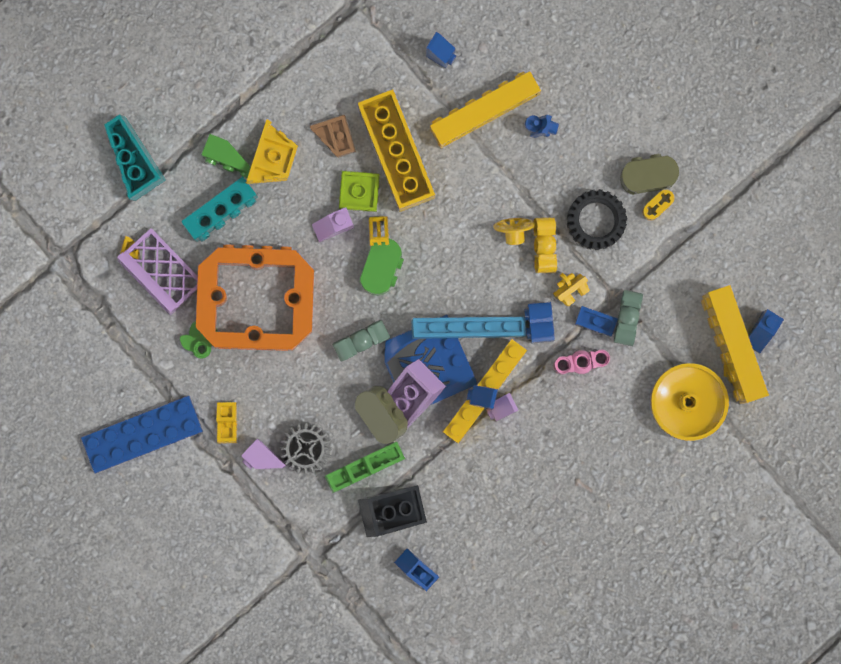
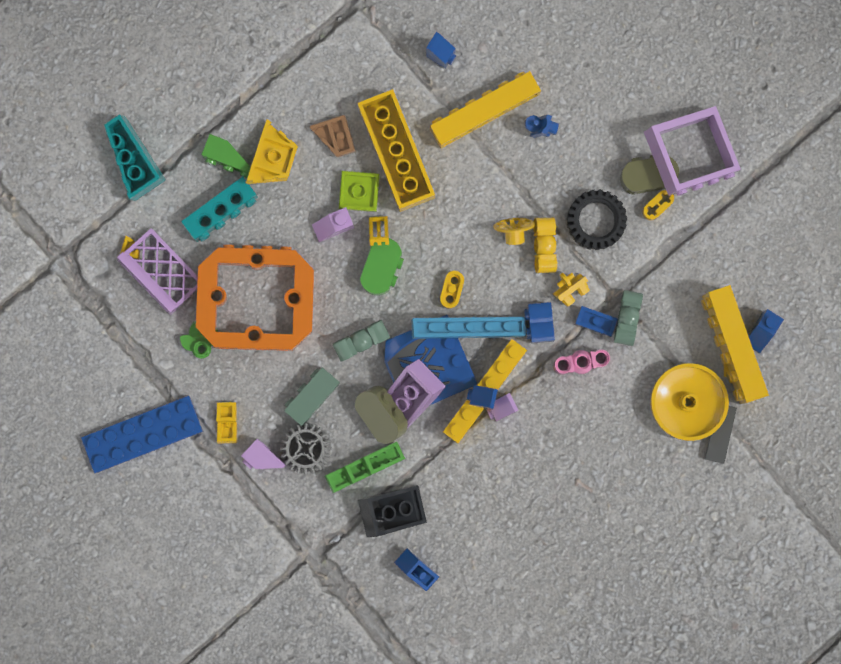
none -> sand green brick [284,367,340,426]
none -> yellow plate [440,271,464,309]
none -> lavender window [644,106,741,196]
none -> dark grey tile [705,406,737,464]

